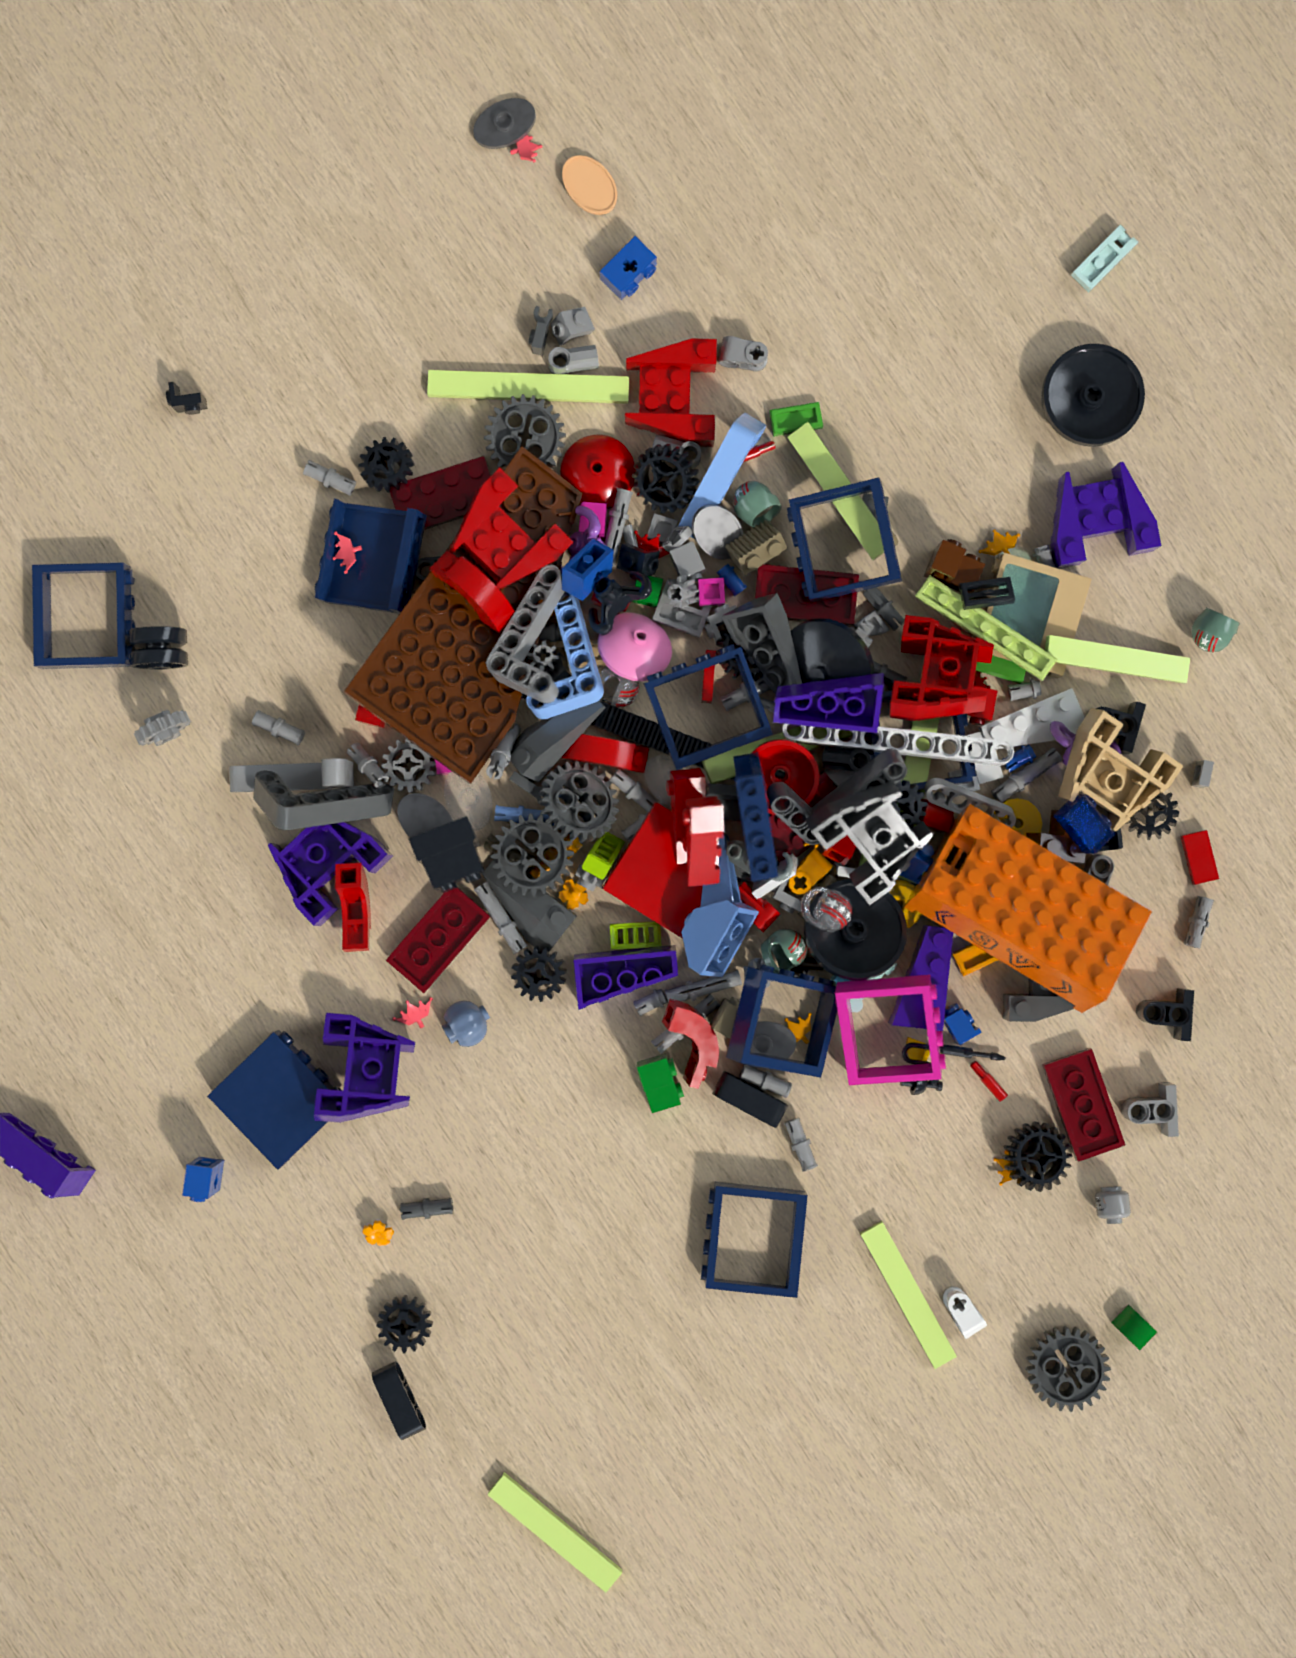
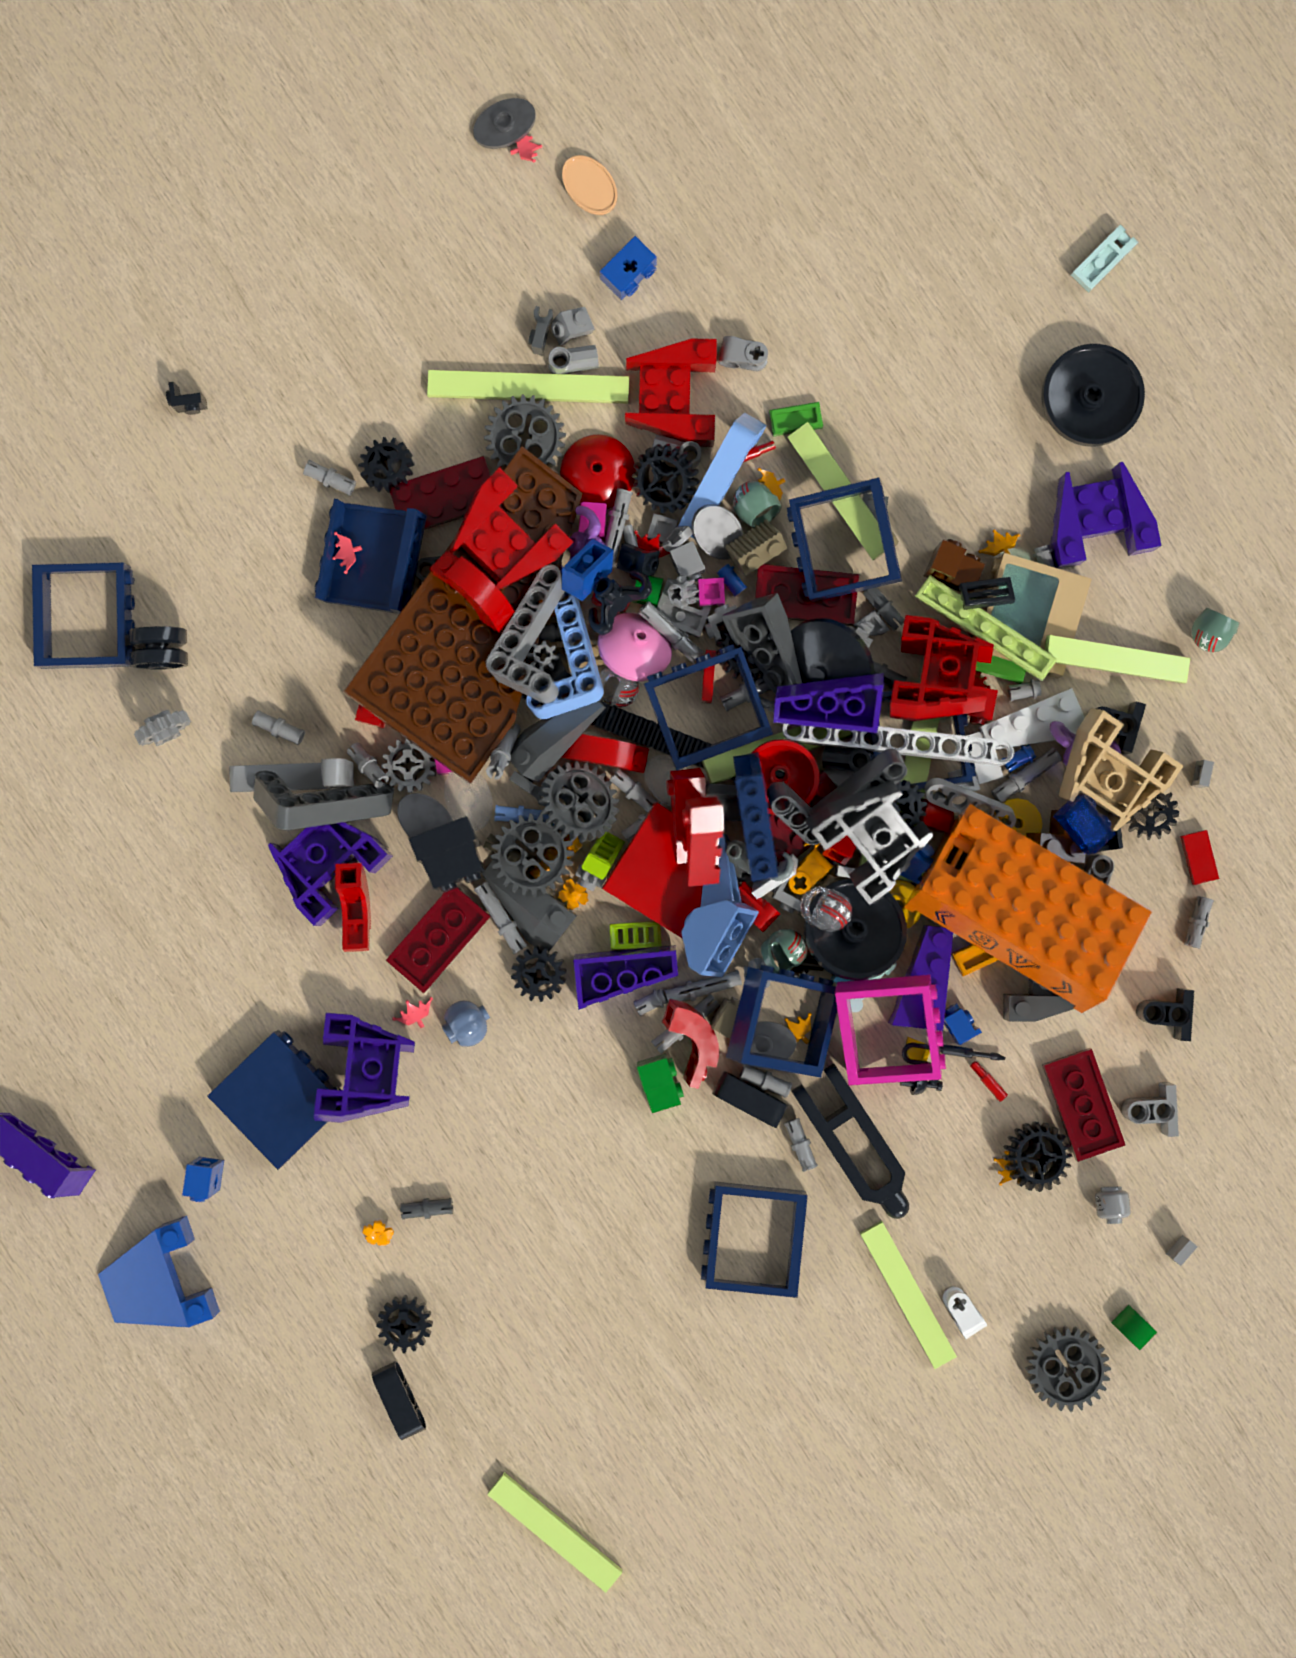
none -> blue wedge [98,1216,220,1328]
none -> light grey pin [638,601,704,664]
none -> light orange piece [757,467,786,501]
none -> black piece [791,1063,909,1219]
none -> light grey tile [1166,1235,1197,1266]

